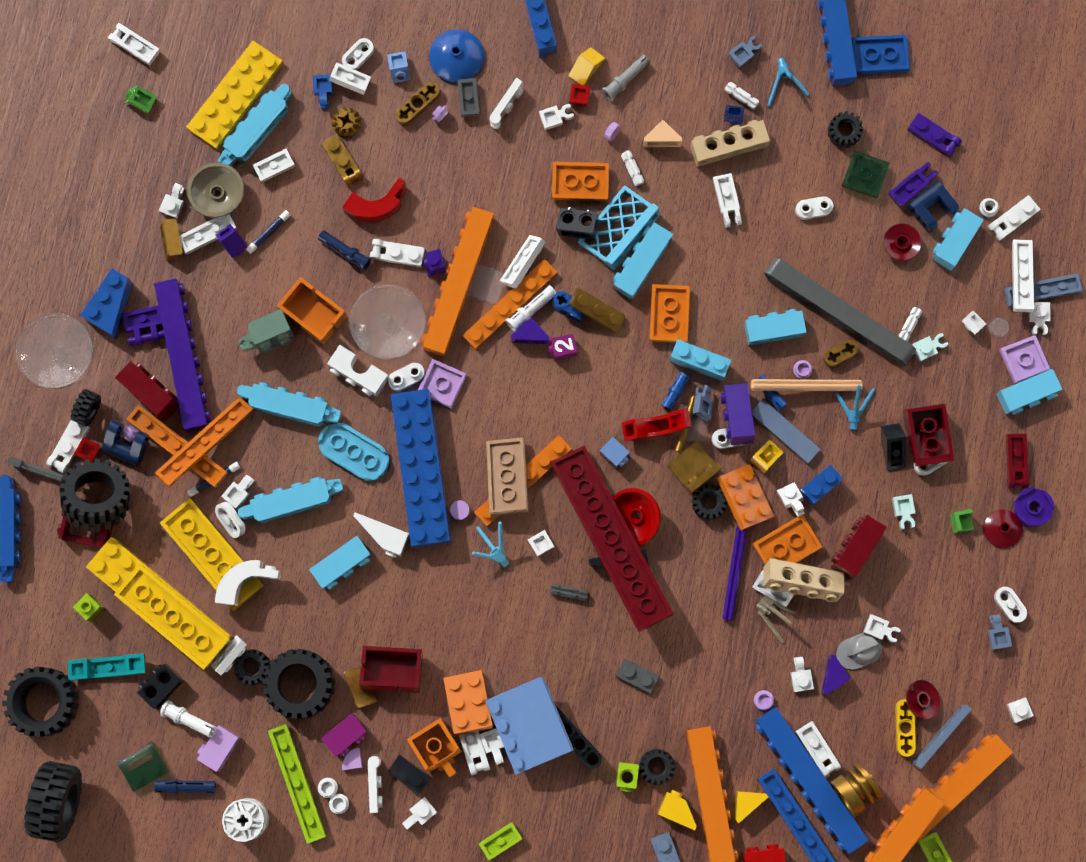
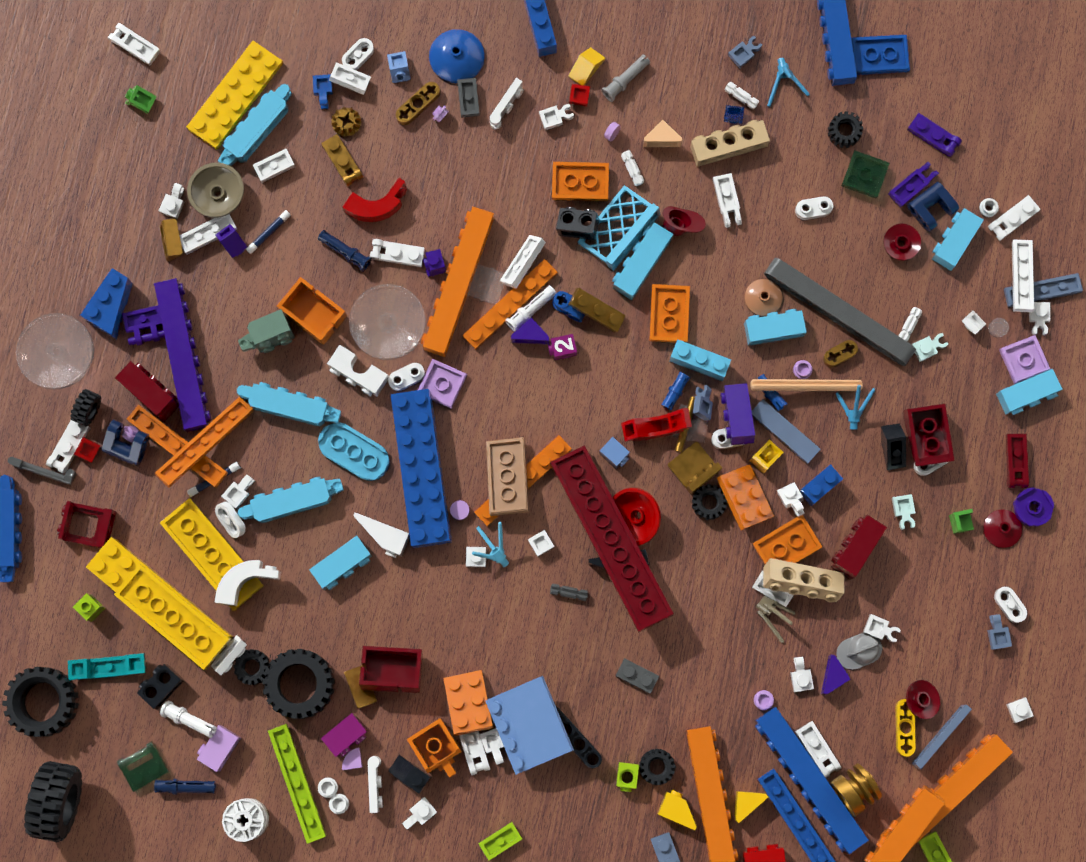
black tyre [59,459,130,532] -> none
dark purple axle [722,526,747,621] -> none
none -> white plate [466,547,486,567]
none -> dark red piece [662,206,706,236]
none -> nougat dish [745,279,783,316]

